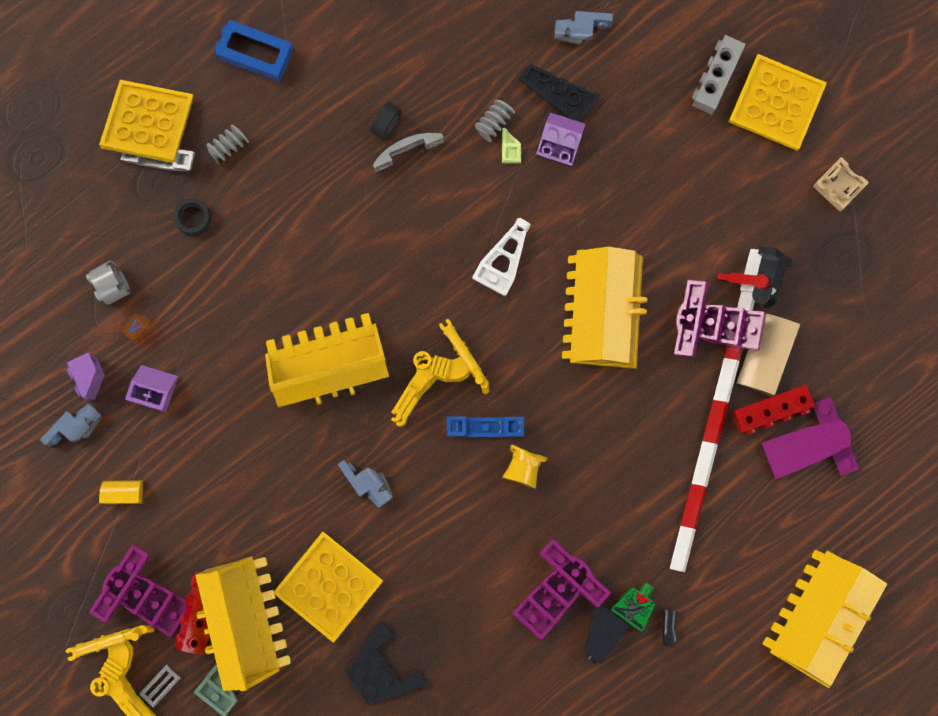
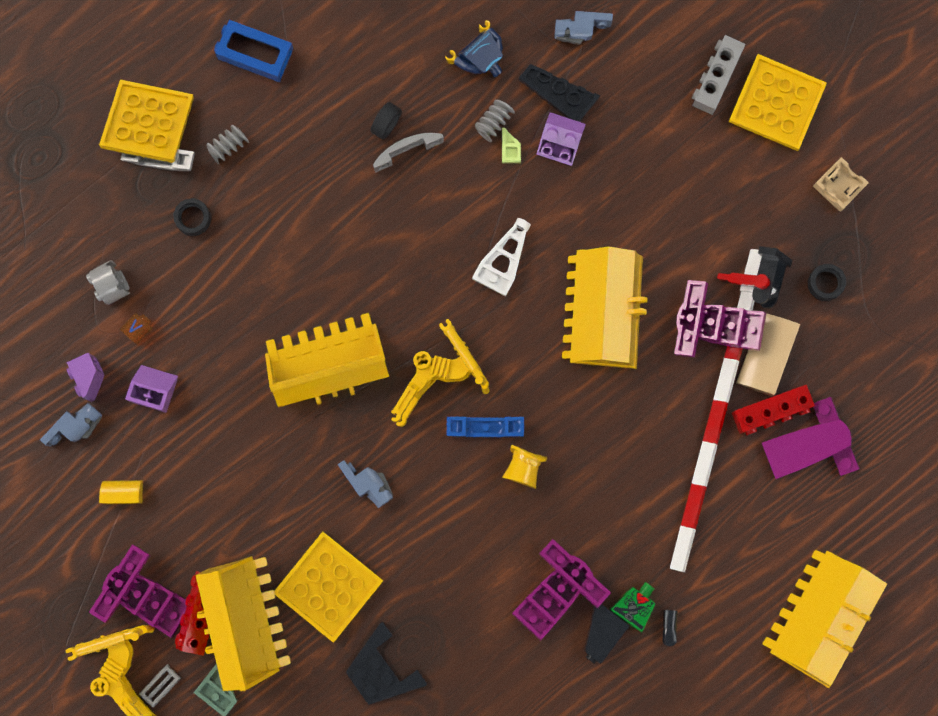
none -> dark blue torso [445,20,503,78]
none -> black tyre [808,264,846,301]

